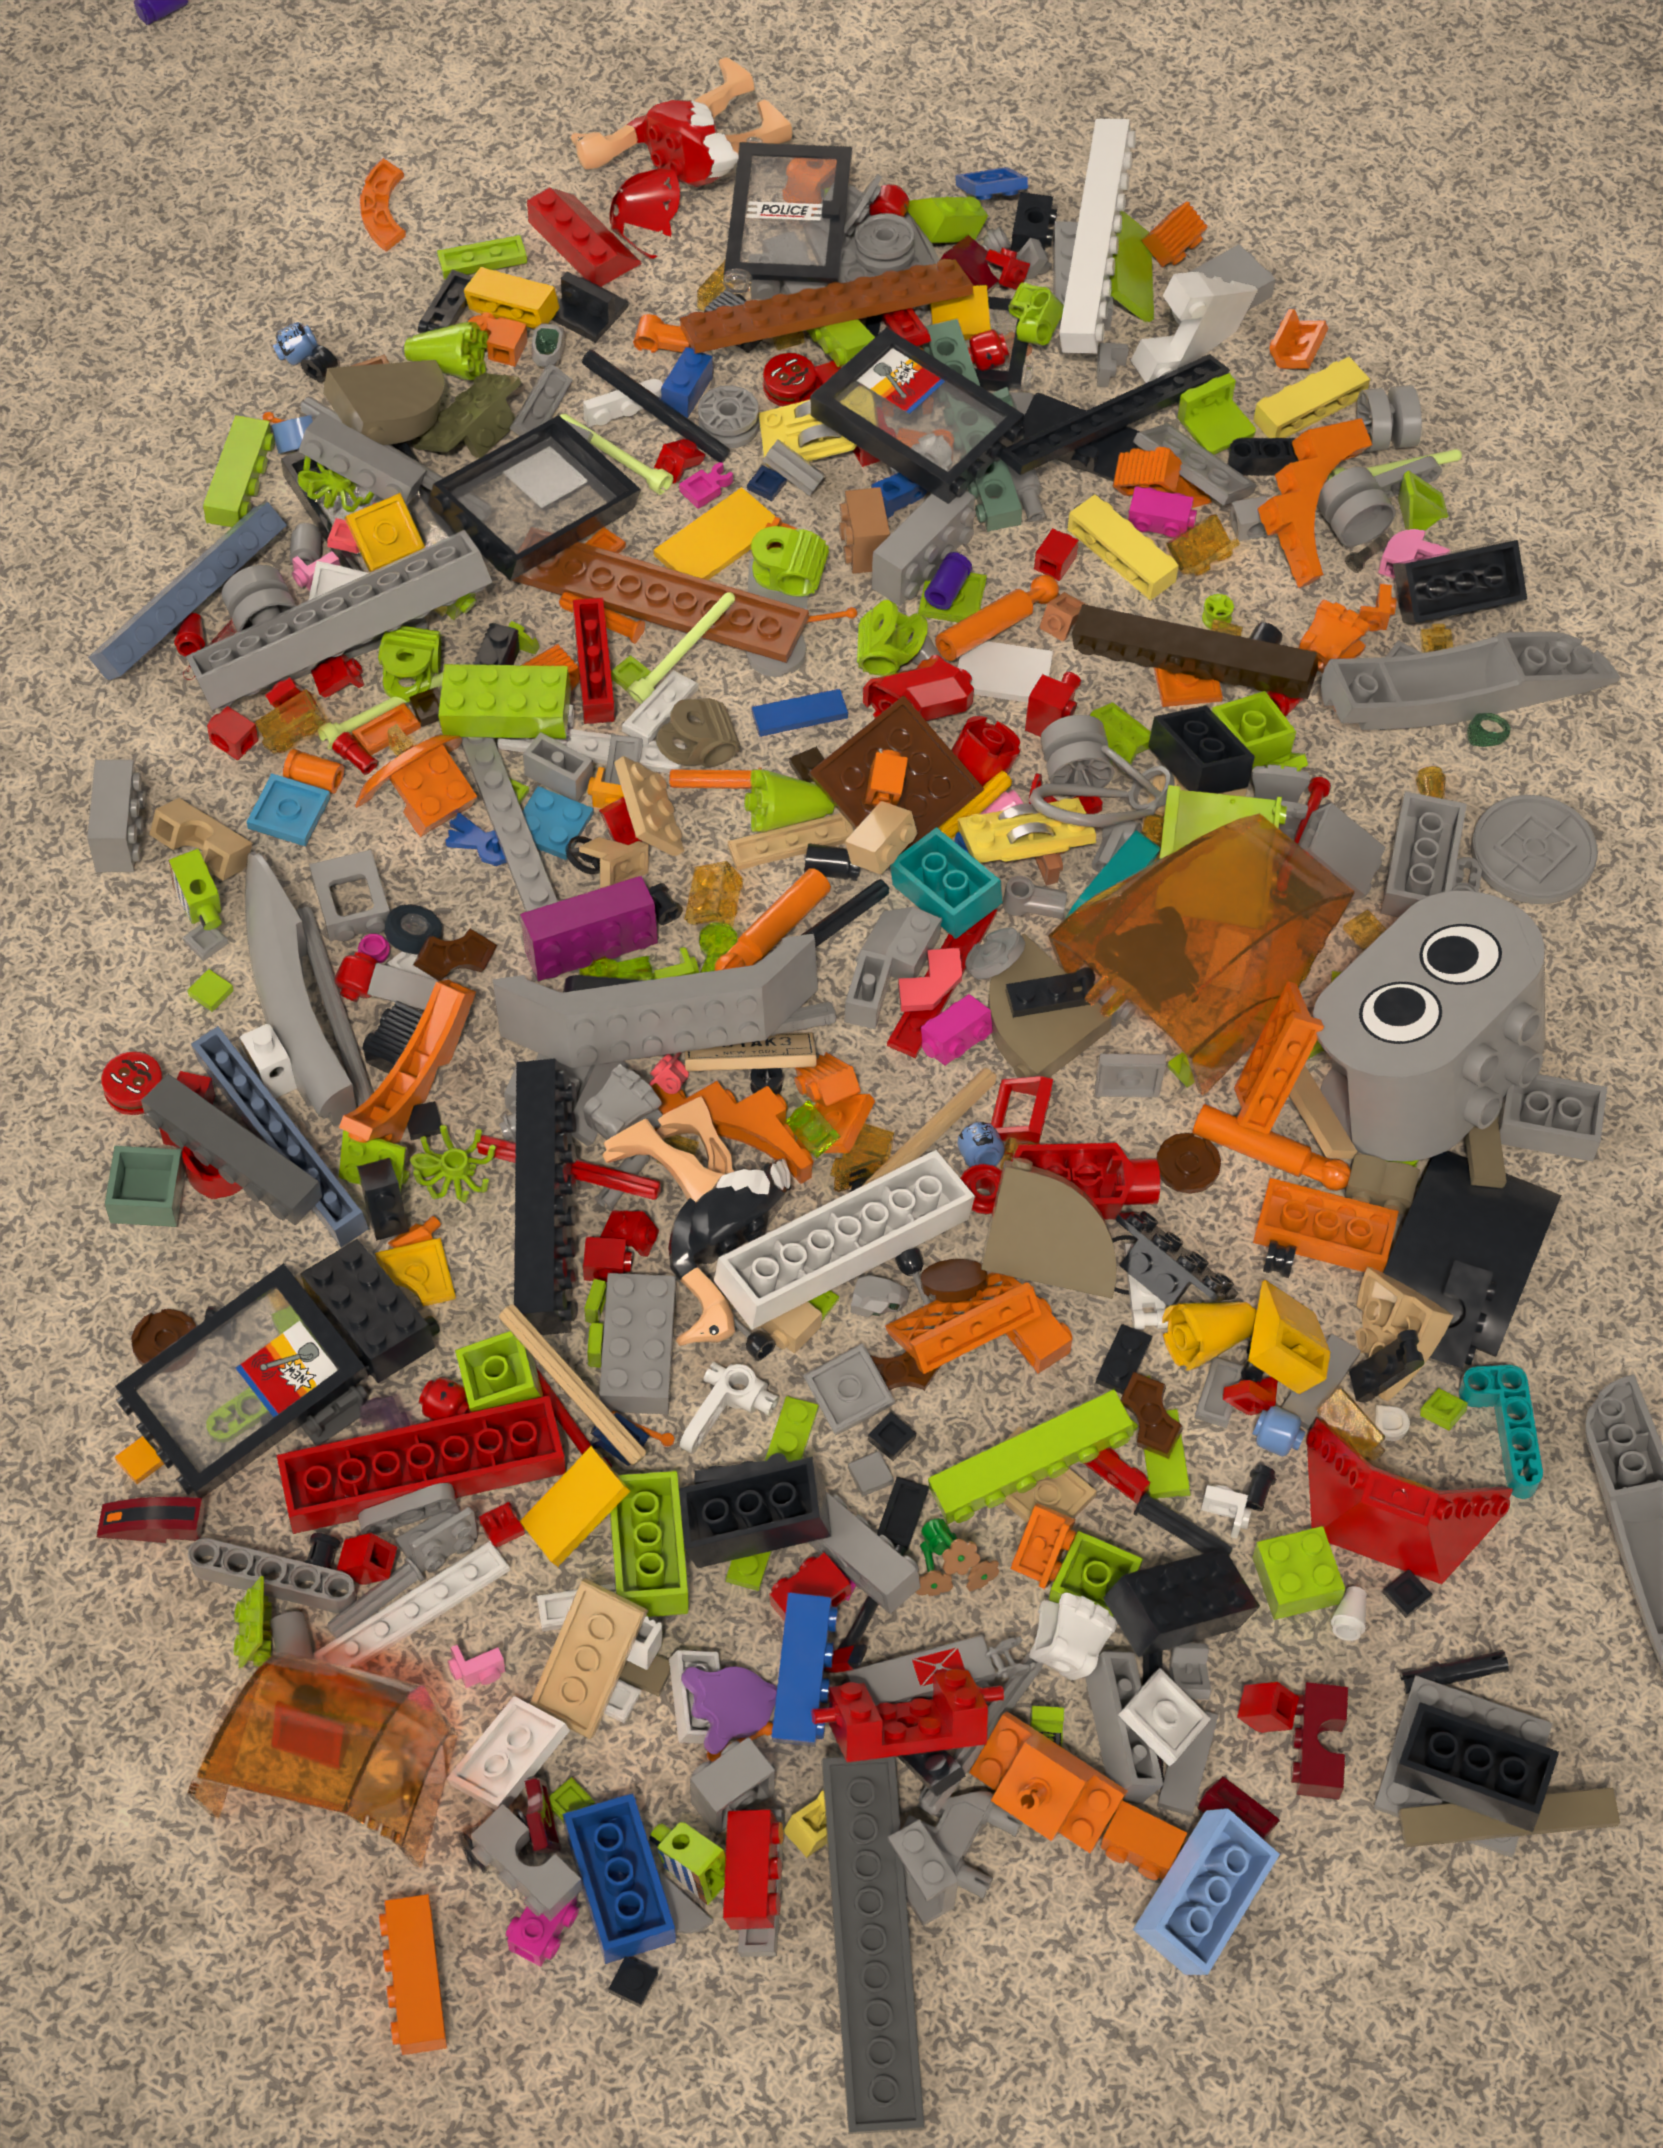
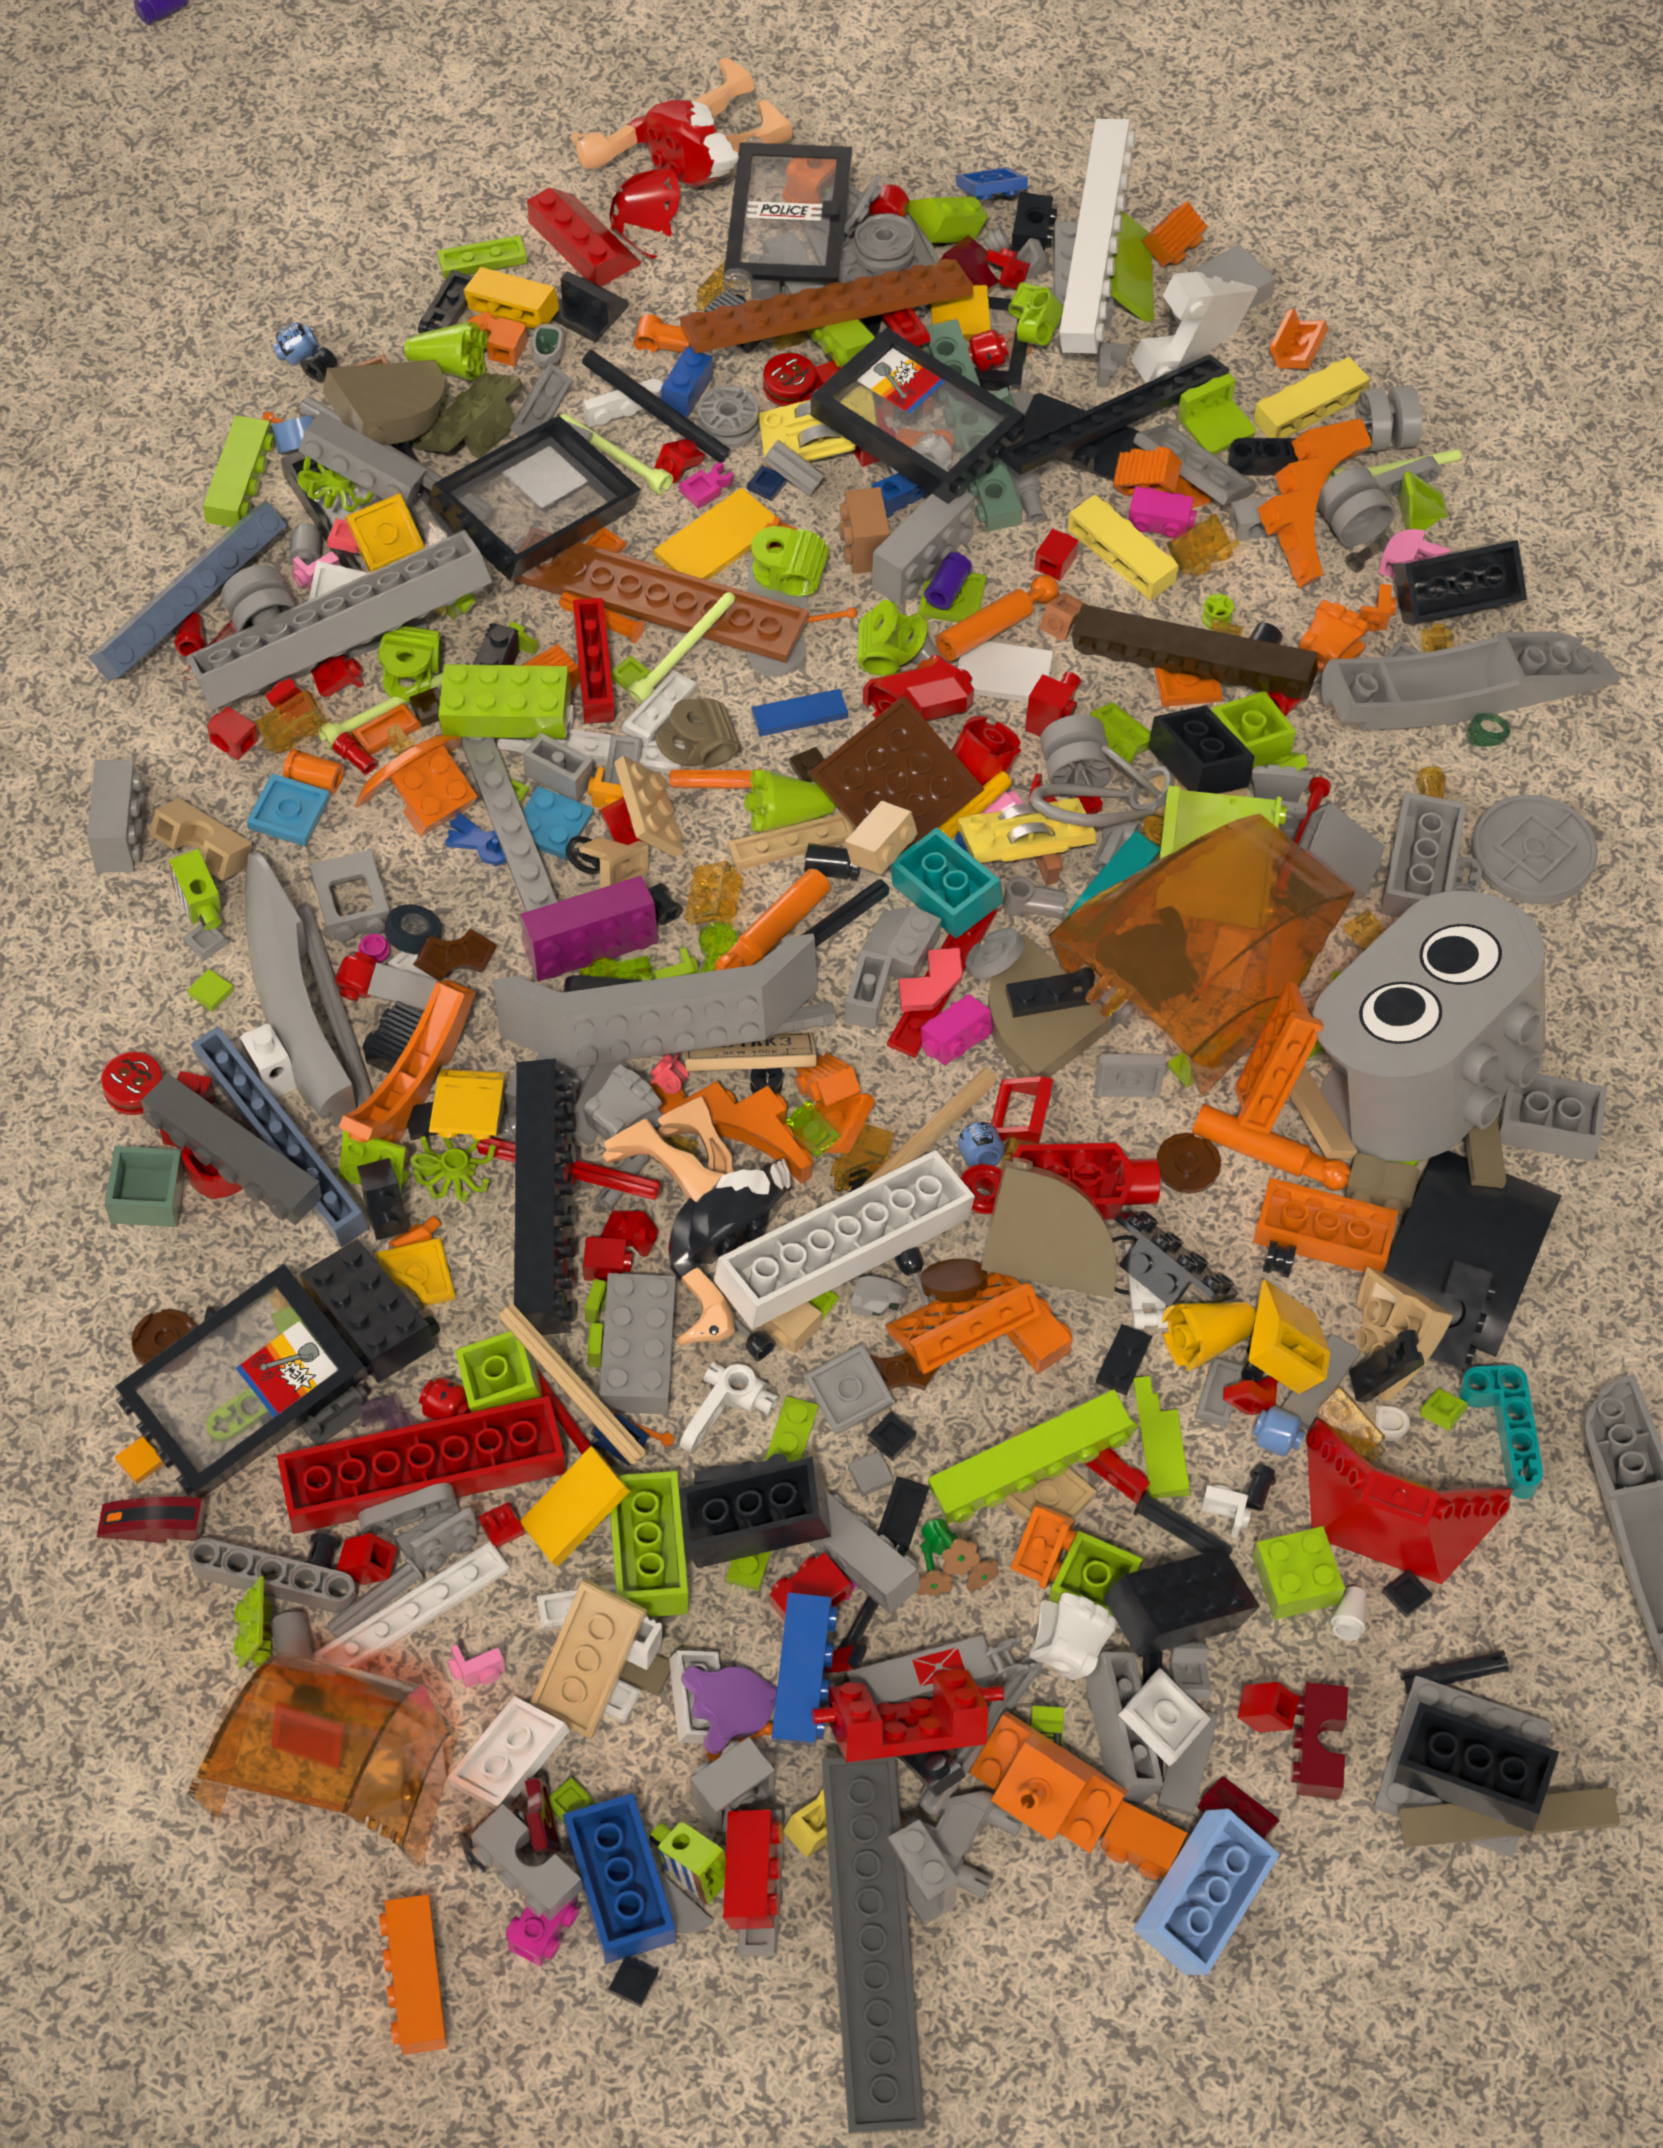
orange tile [360,158,406,252] -> none
orange brick [864,750,908,806] -> none
reddish brown tile [1120,1372,1183,1459] -> none
none -> yellow slope [429,1069,507,1139]

